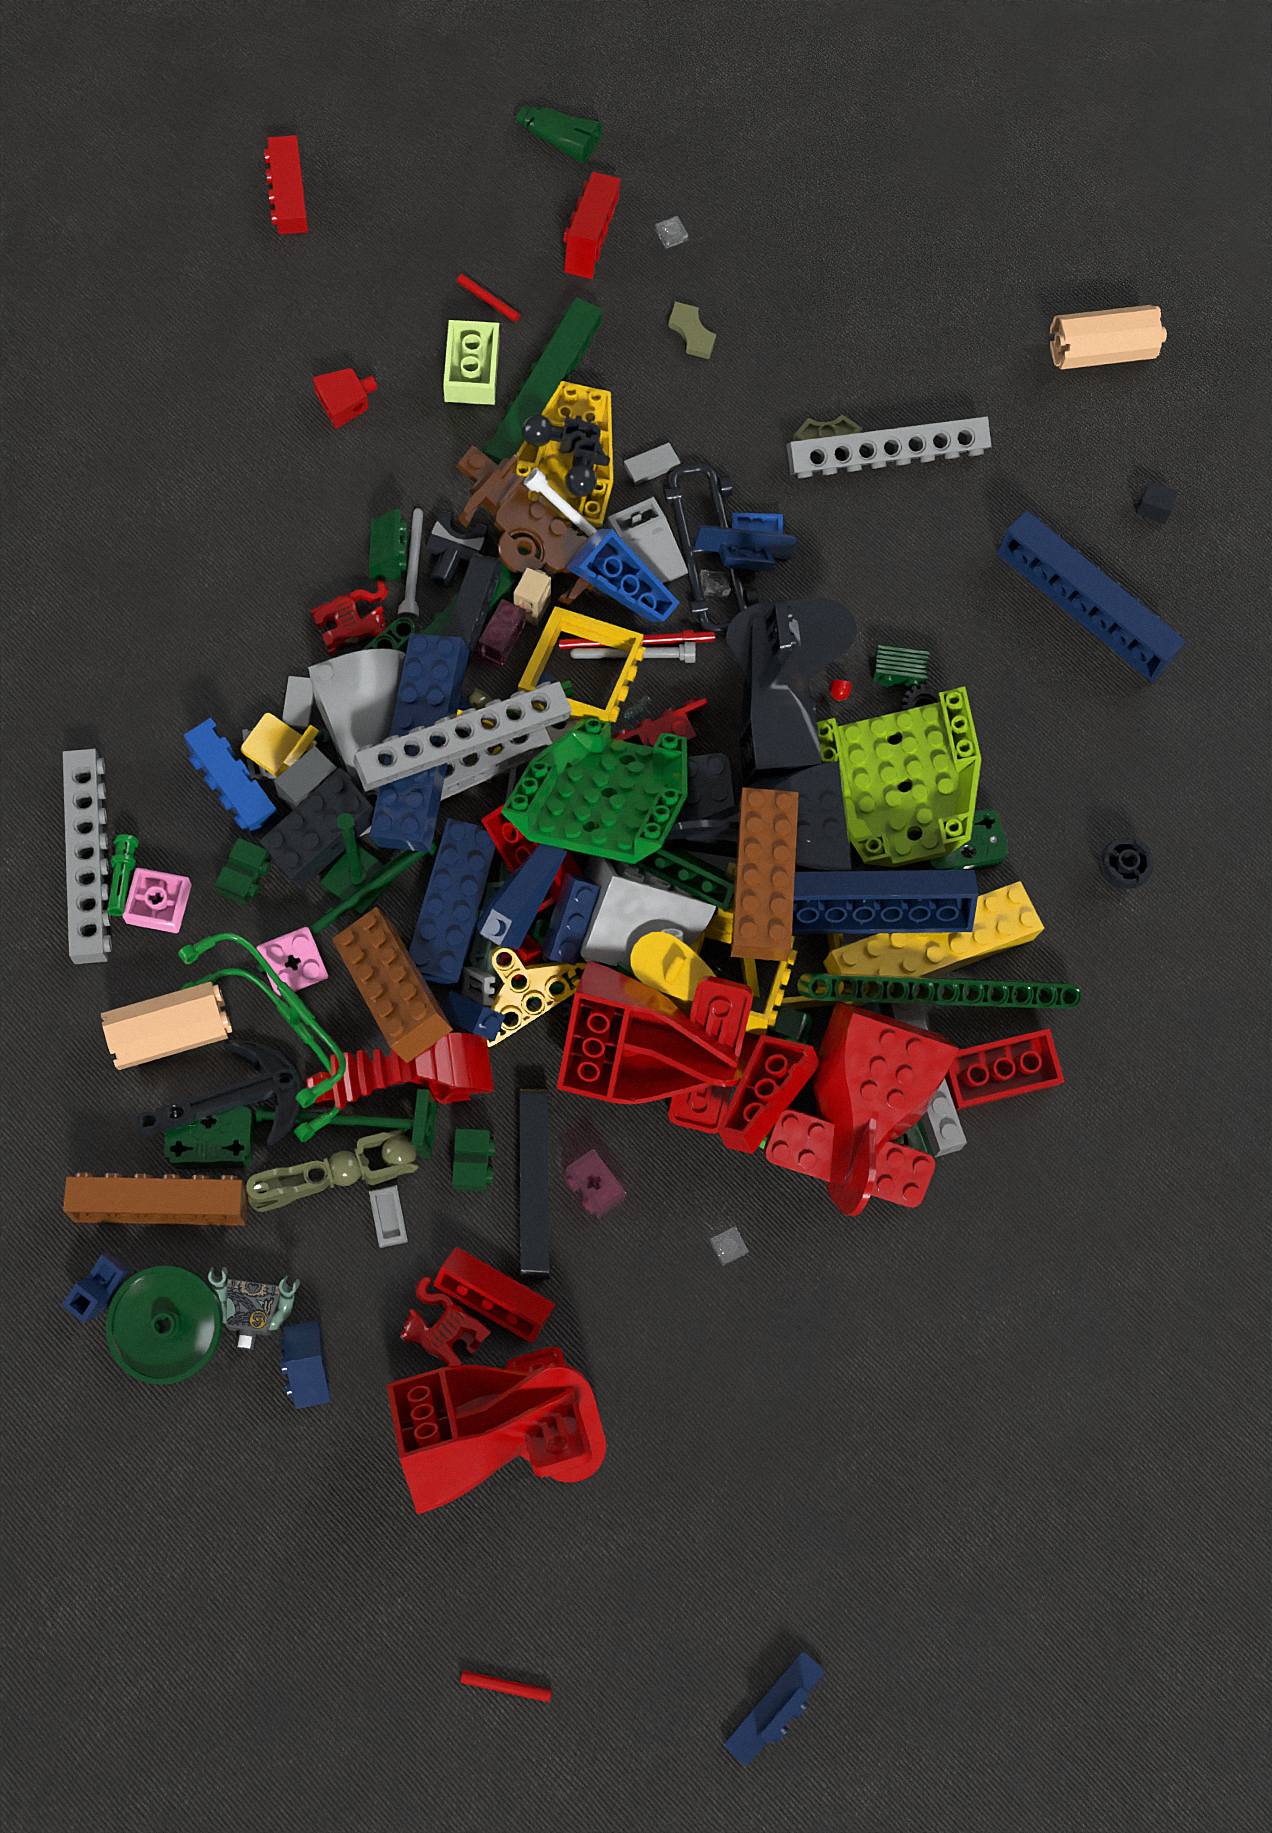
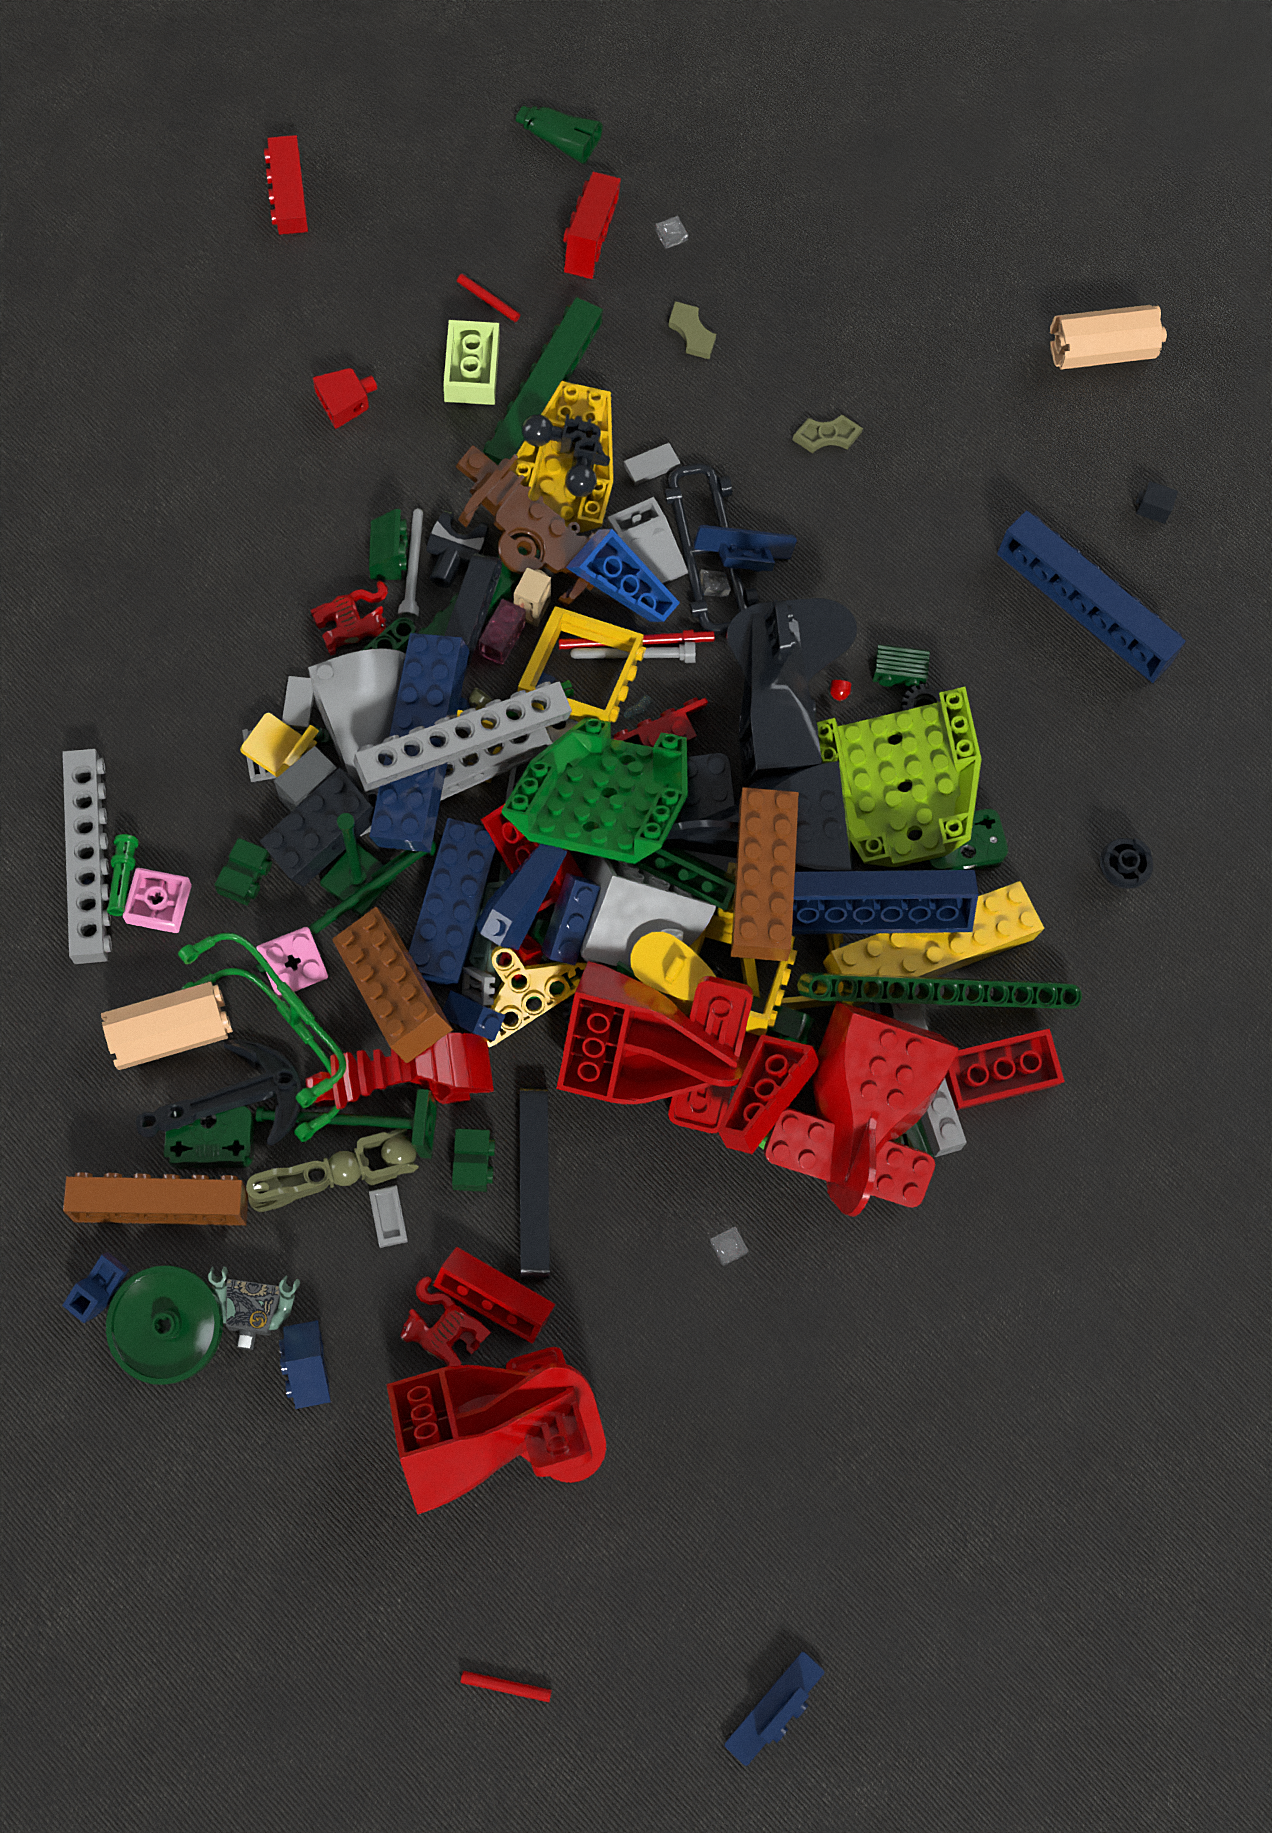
blue wedge [184,717,279,836] -> none
white piece [524,468,597,537] -> none
clear pink brick [564,1149,627,1219] -> none
blue plate [731,513,783,534] -> none
light grey brick [786,417,991,478] -> none

